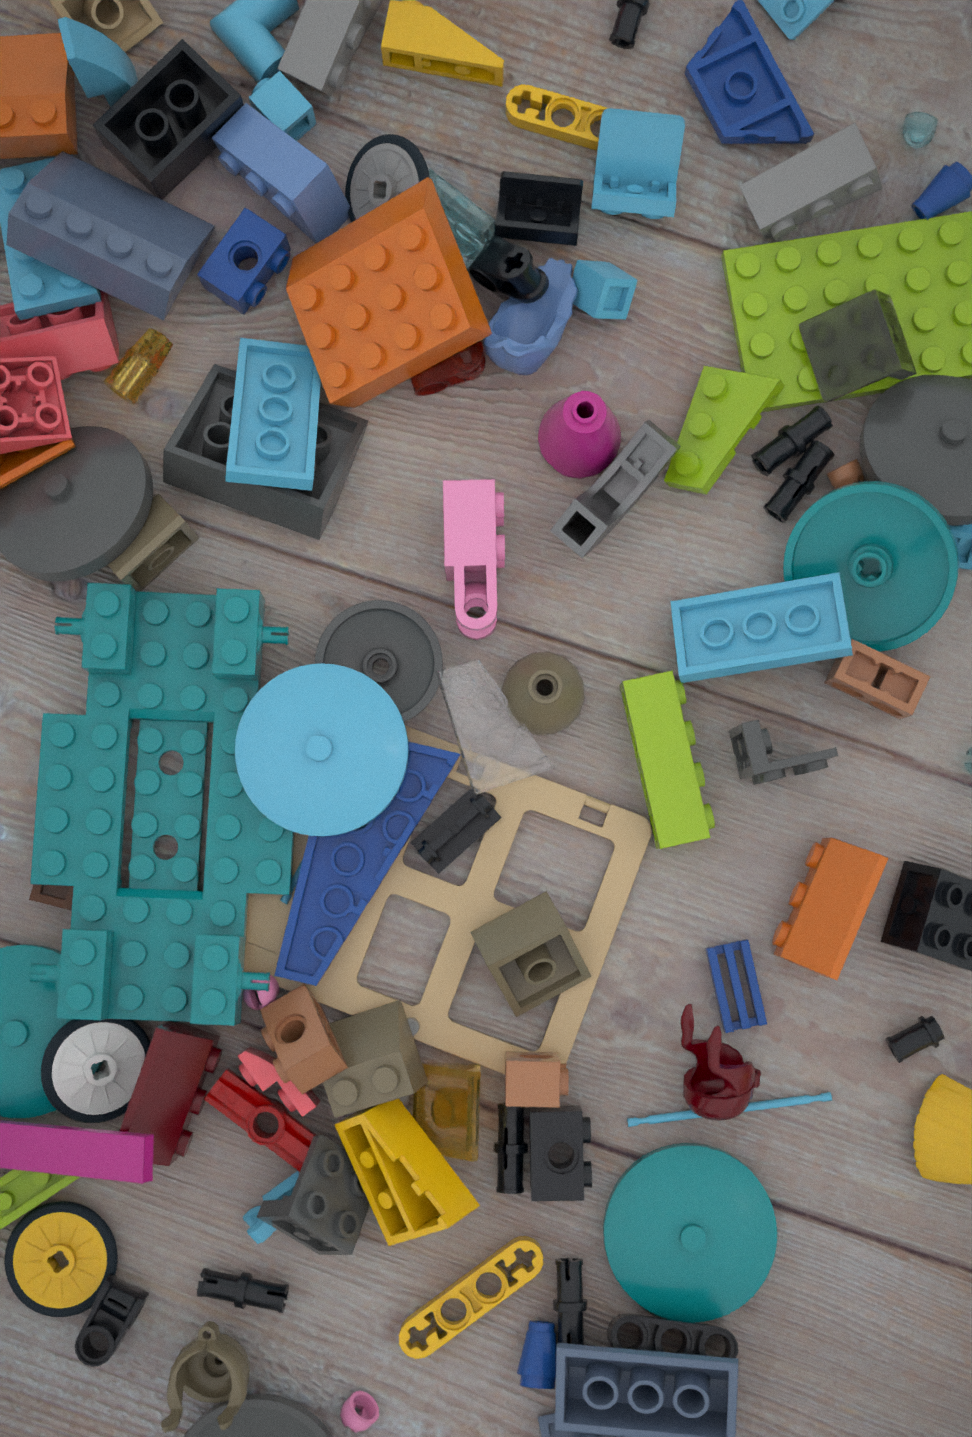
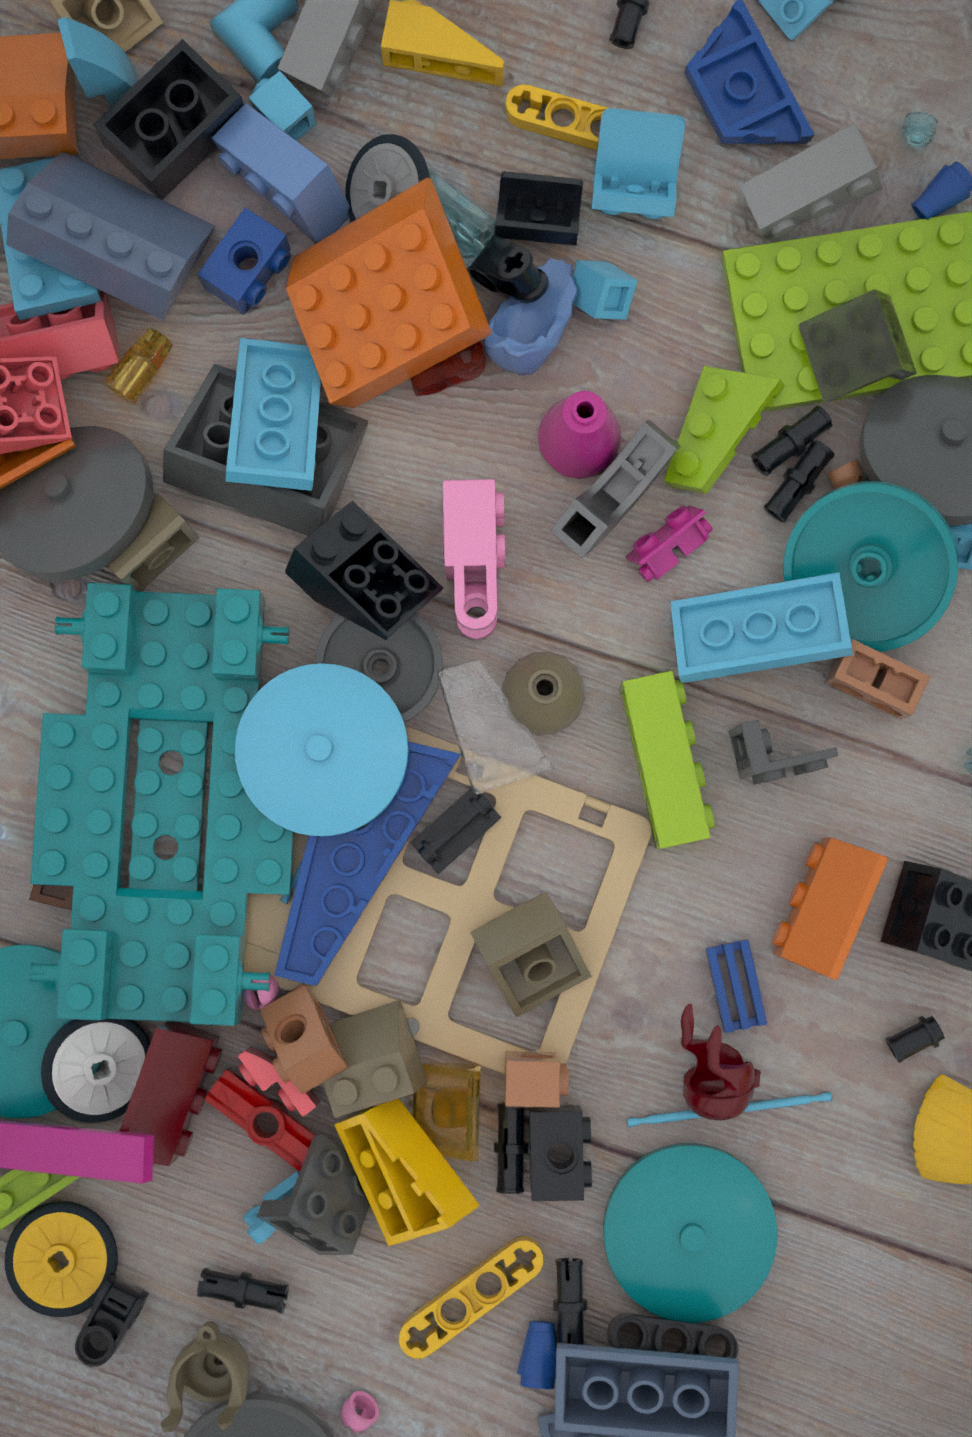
none -> black slope [285,500,444,640]
none -> dark pink hinge [625,505,713,582]

